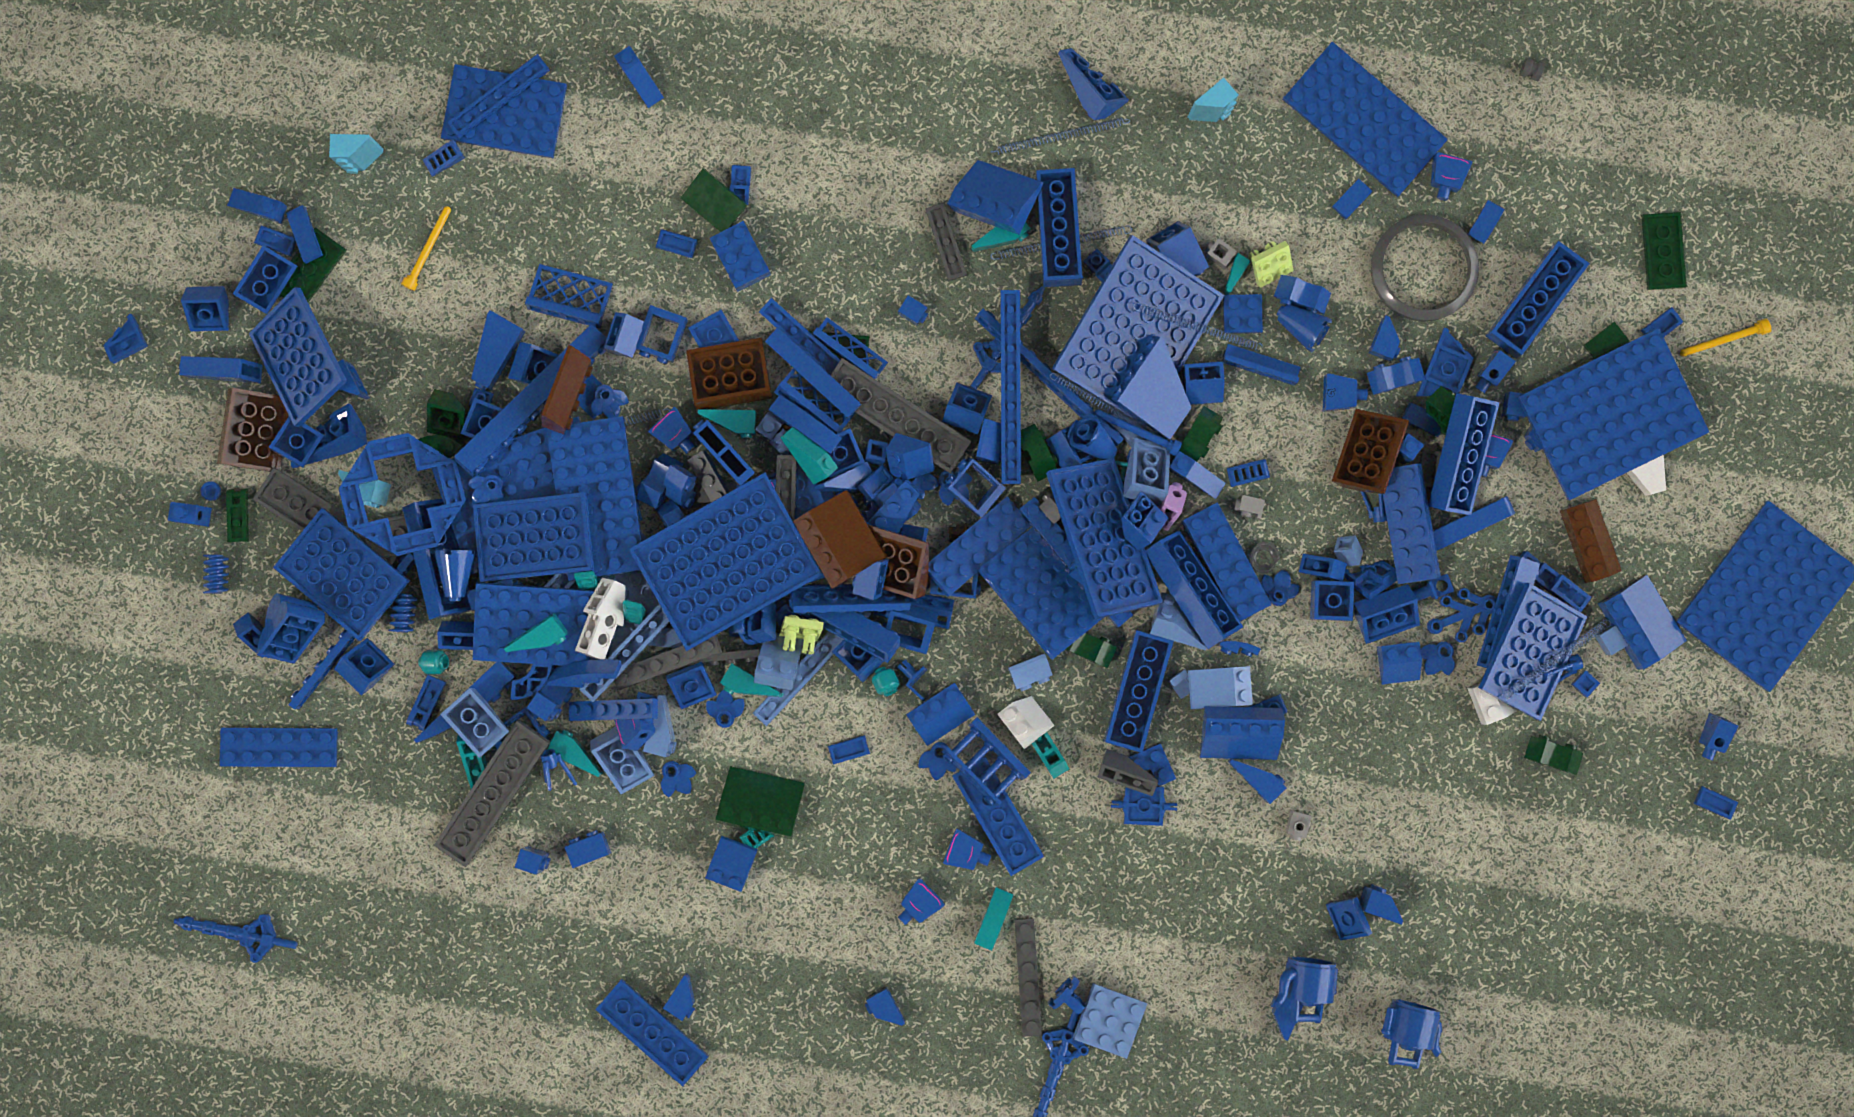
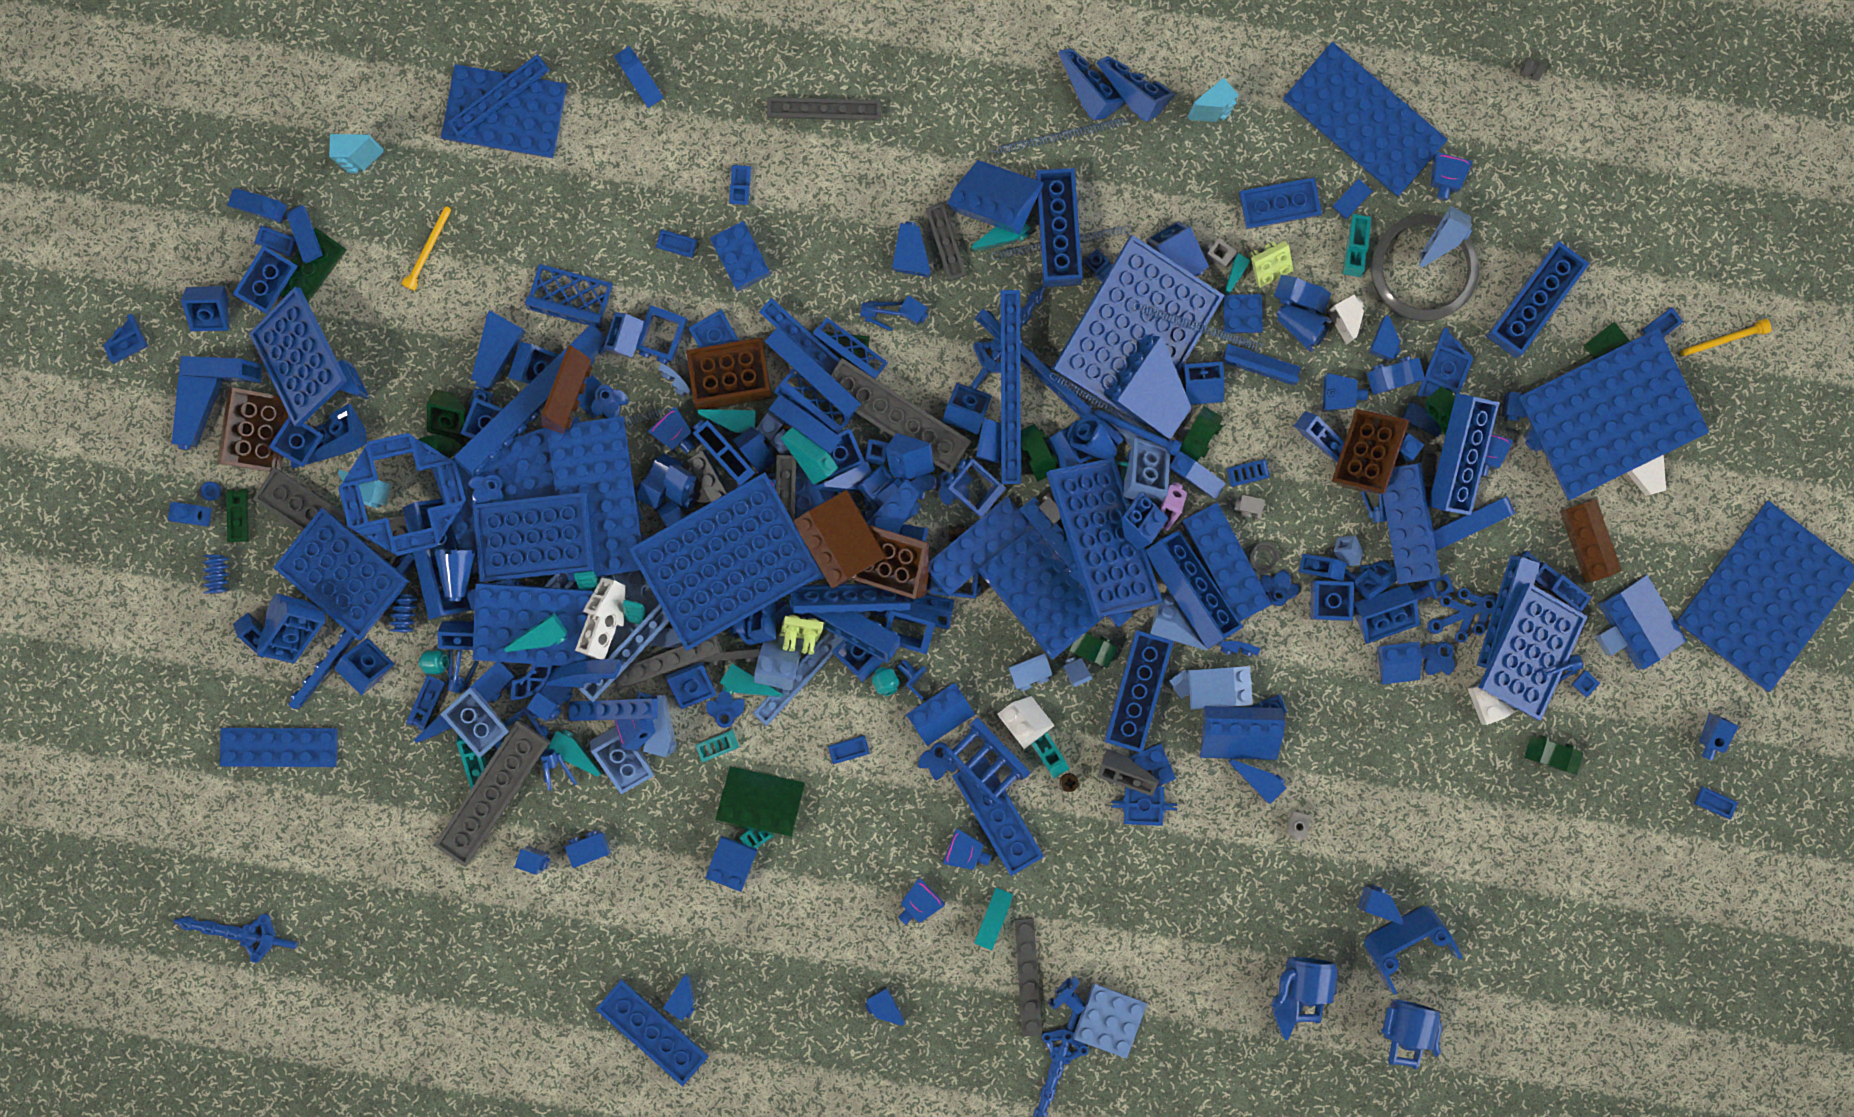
blue slope [423,139,465,177] -> none
blue plate [661,761,696,797] -> none
dark green tile [681,168,747,232] -> none
blue slope [852,559,889,600] -> none
blue tile [1326,897,1372,941] -> none
blue slope [1468,200,1505,244] -> none
blue torso [1475,350,1516,394] -> none
medium blue piece [1500,620,1611,701] -> none
dark green tile [1641,212,1687,290] -> none
none -> blue slope [172,375,222,450]
none -> blue plant [447,650,478,693]
none -> medium blue slope [658,363,692,397]
none -> teal slope [695,730,739,763]
none -> blue brick [733,426,777,474]
none -> dark grey plate [767,97,881,121]
none -> blue plant [860,301,903,331]
none -> blue slope [892,221,930,278]
none -> dark brown bush [1060,773,1079,792]
none -> medium blue slope [1063,656,1092,687]
none -> blue wedge [1097,56,1175,122]
none -> blue plate [1239,177,1322,230]
none -> blue slope [1294,411,1345,463]
none -> white slope [1328,294,1364,345]
none -> teal slope [1342,214,1371,277]
none -> blue windscreen [1364,906,1463,995]
none -> medium blue slope [1419,206,1472,267]

